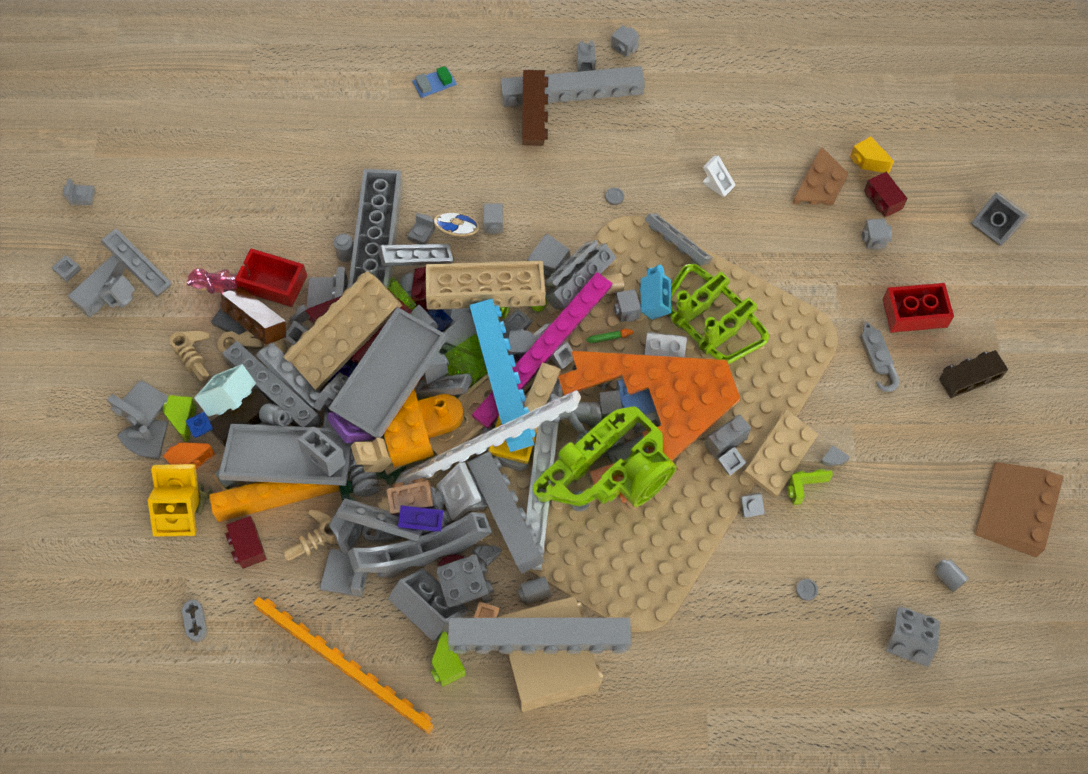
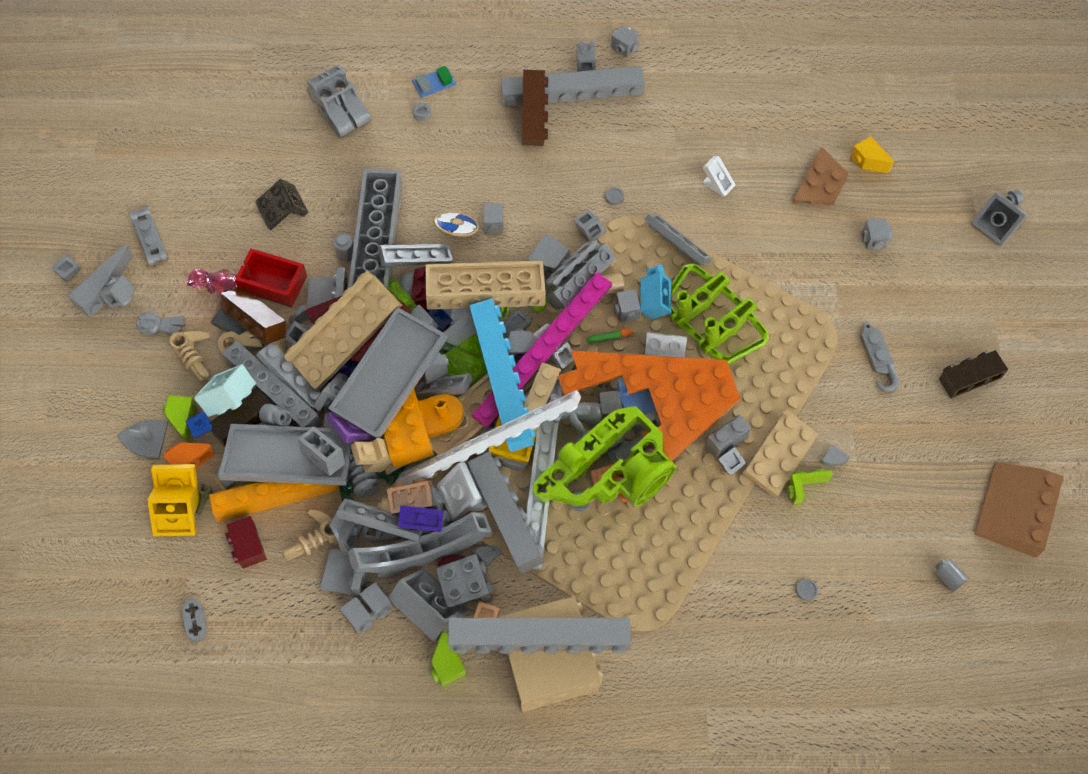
light grey bracket [63,179,95,205] -> none
light grey plate [101,228,172,297] -> none
light grey bracket [107,381,168,427] -> none
light orange plate [253,597,433,734] -> none
light grey bracket [408,213,435,244] -> none
light grey brick [517,576,551,605] -> none
light grey plate [740,493,765,518] -> none
dark red brick [864,171,908,217] -> none
red brick [882,283,954,333] -> none
light grey bracket [886,607,940,667] -> none
none -> light grey plate [129,206,168,266]
none -> light grey piece [136,312,185,336]
none -> clear smoke bracket [255,178,309,230]
none -> light grey connector [307,65,371,138]
none -> light grey piece [340,582,392,634]
none -> light grey tile [413,103,431,122]
none -> light grey brick [573,210,606,242]
none -> light grey plate [1006,189,1023,206]

